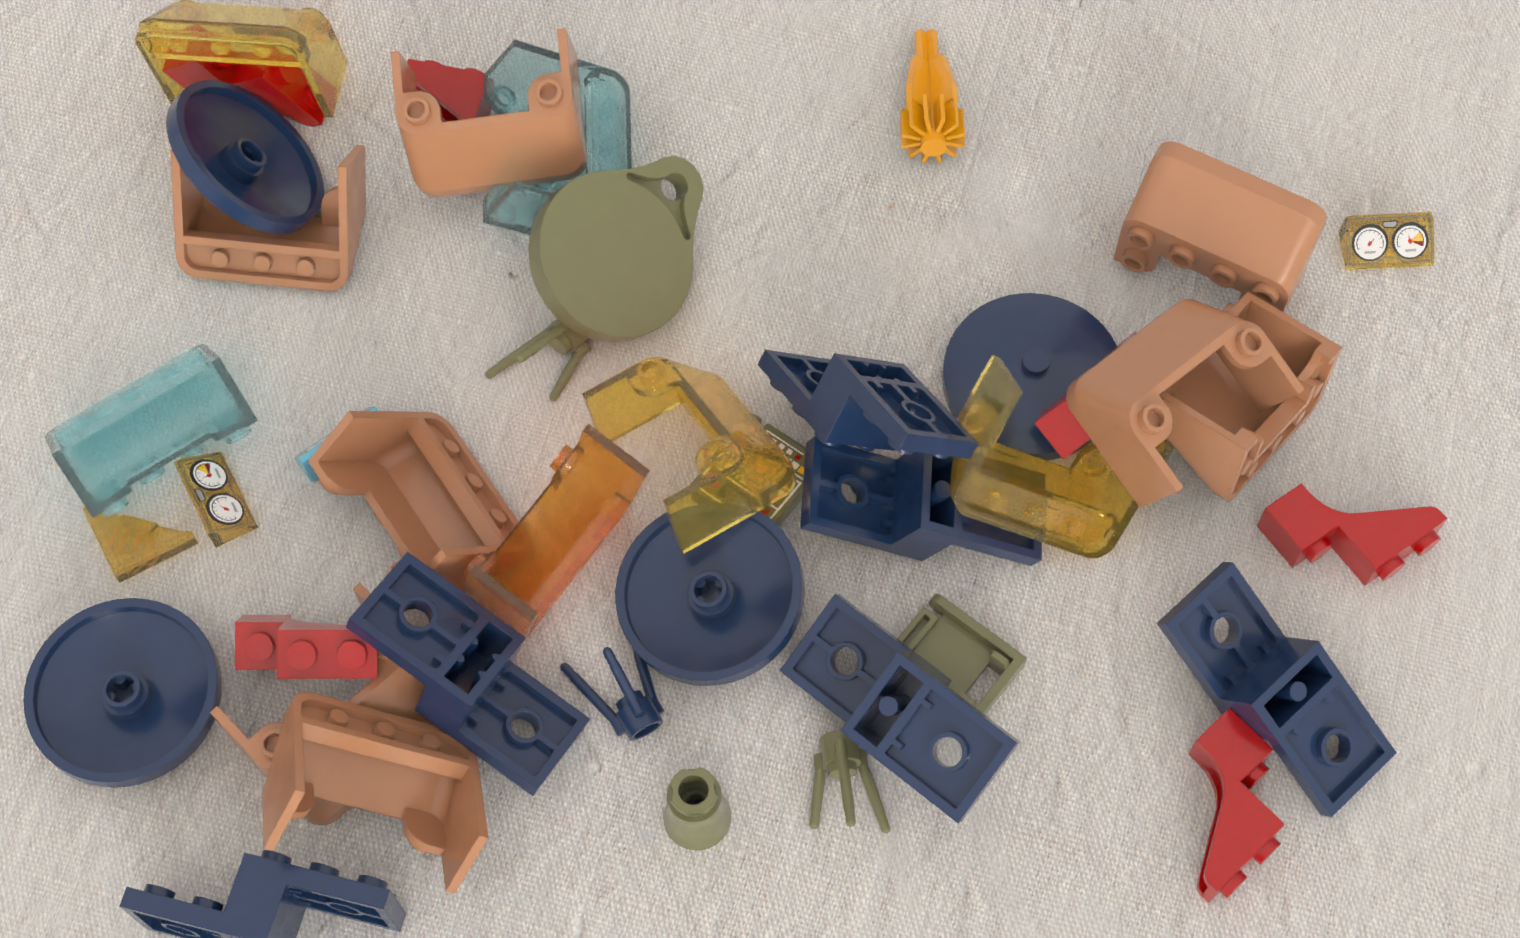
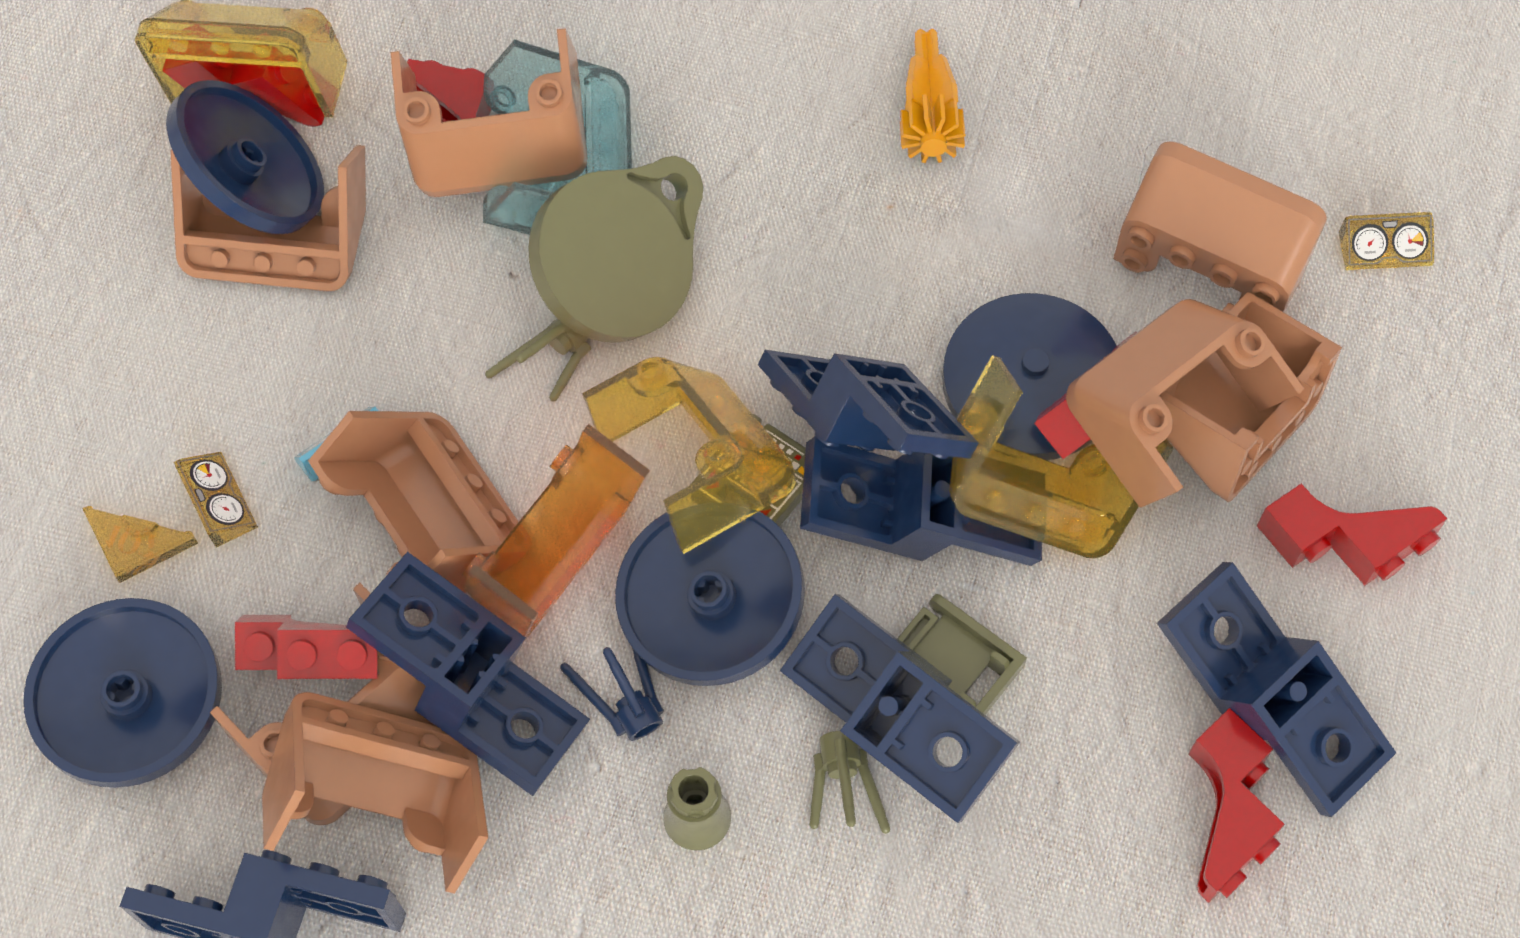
clear light blue windscreen [45,344,258,518] -> none

